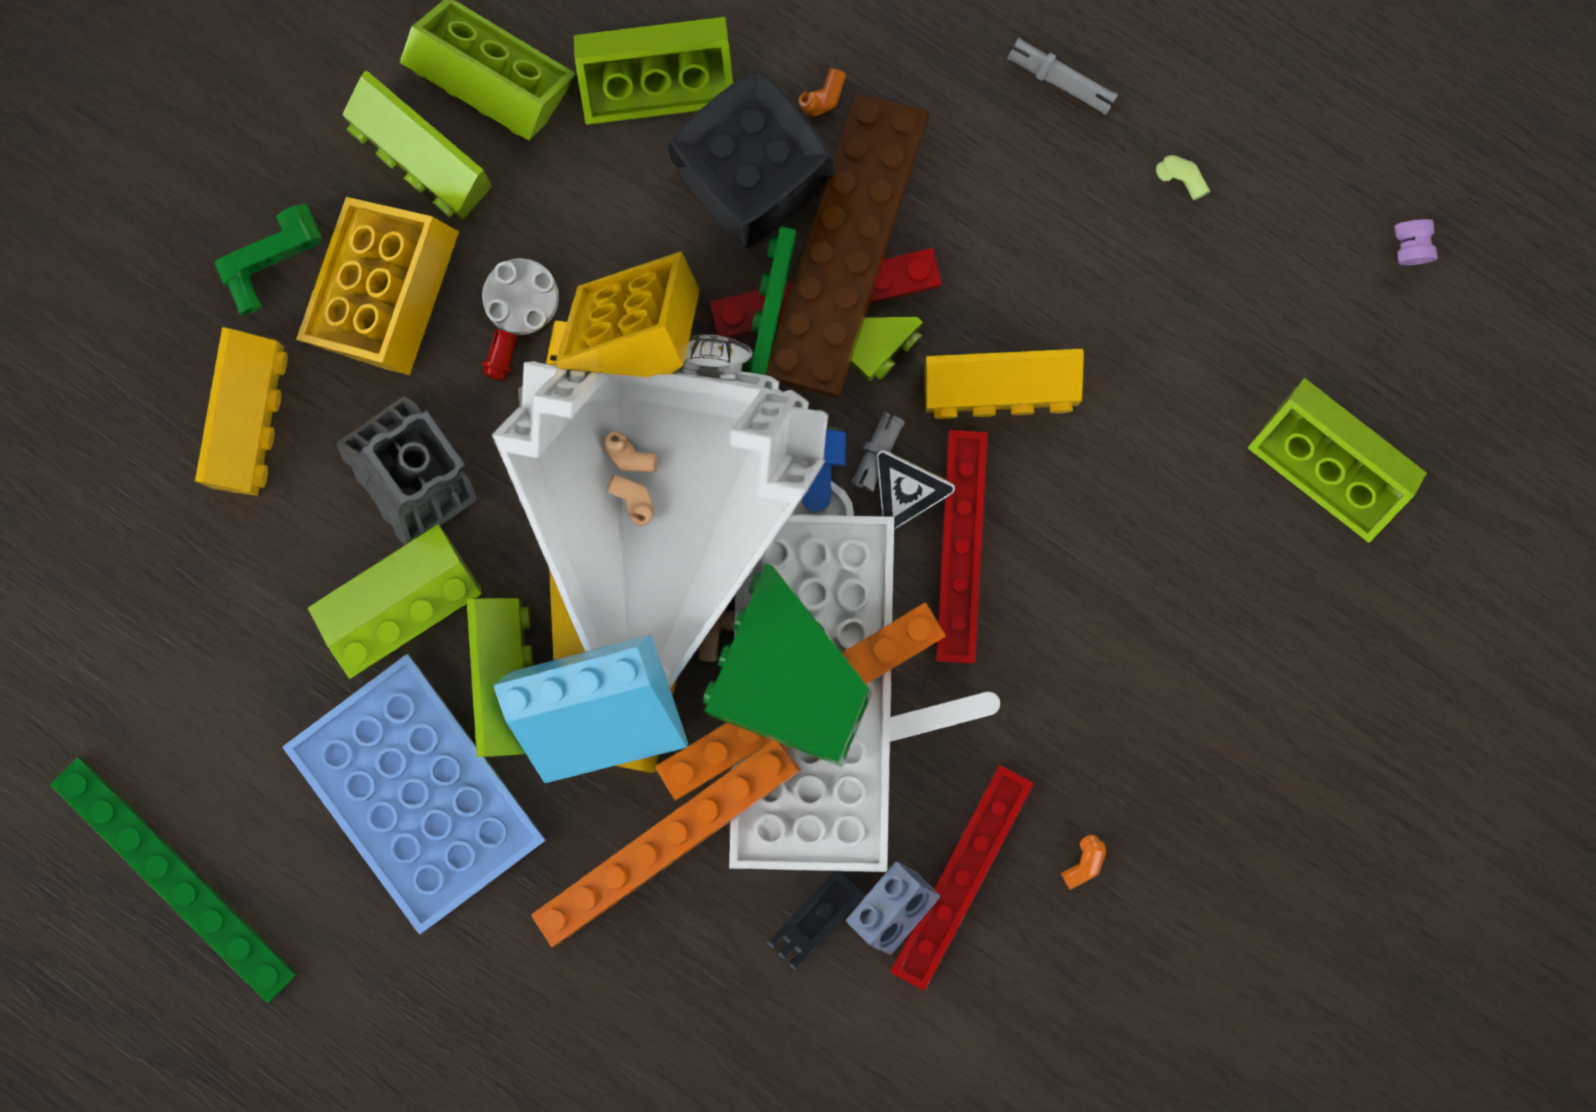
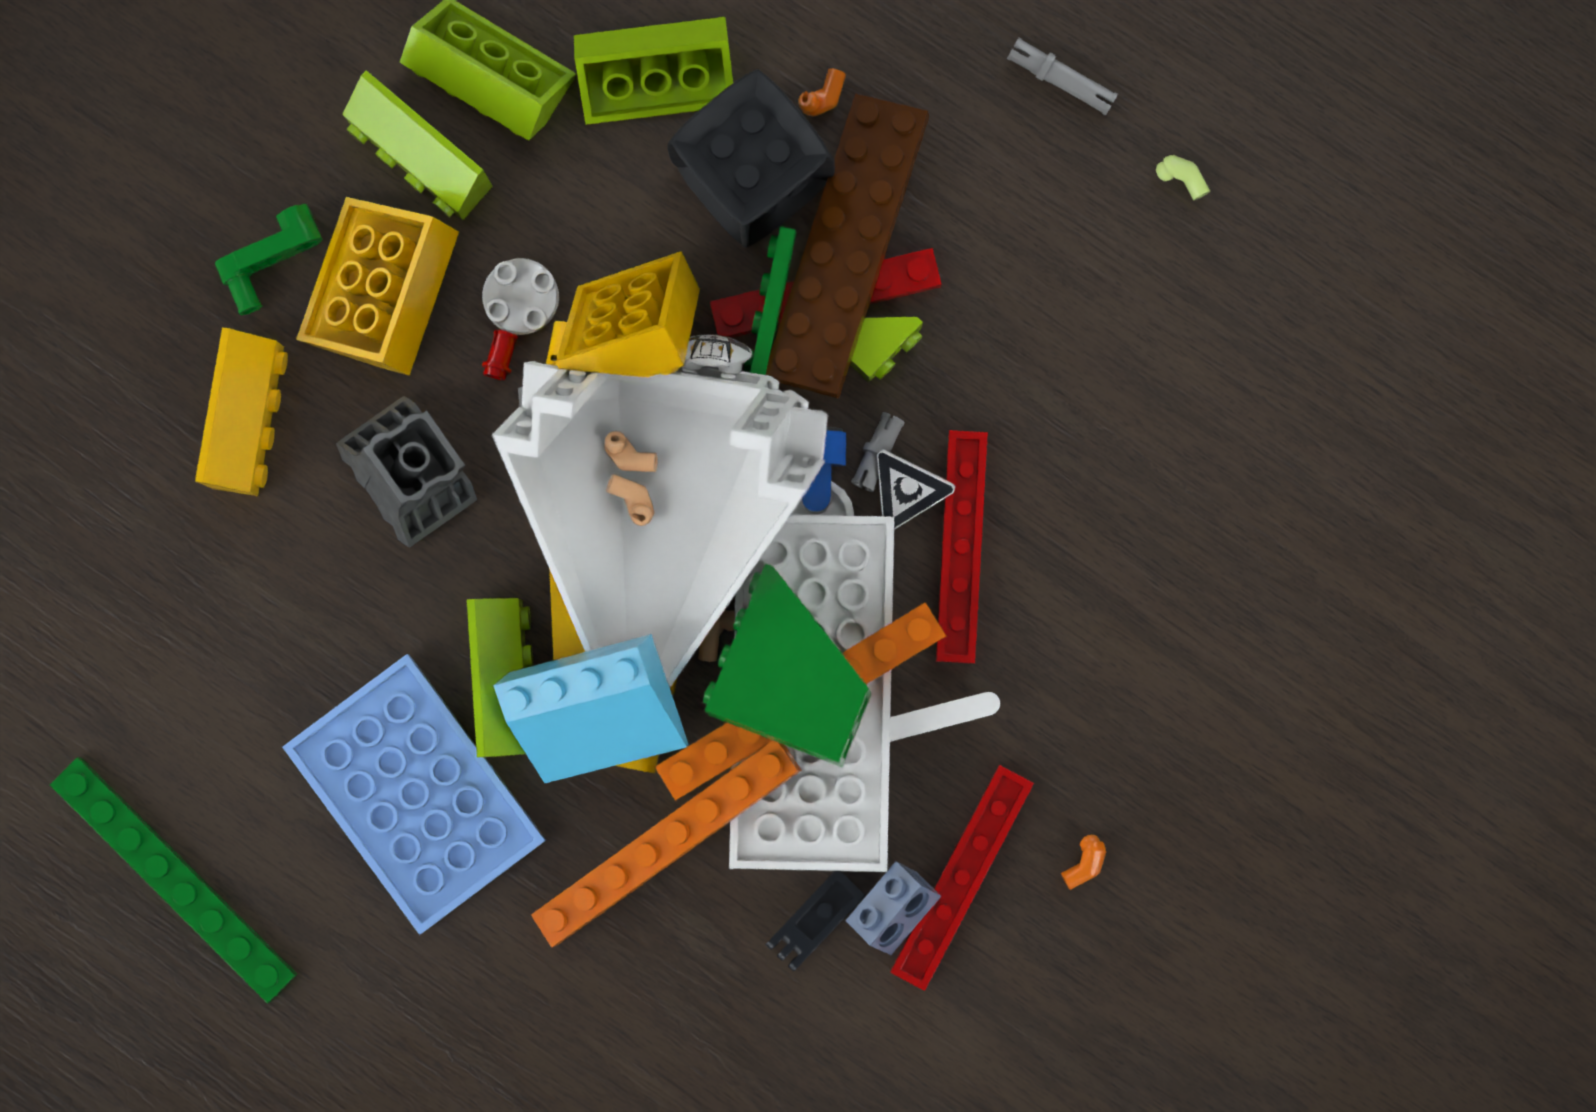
lime slope [308,524,481,679] -> none
yellow slope [923,349,1084,419] -> none
lime slope [1248,378,1427,543] -> none
lavender wheel [1394,219,1438,265] -> none

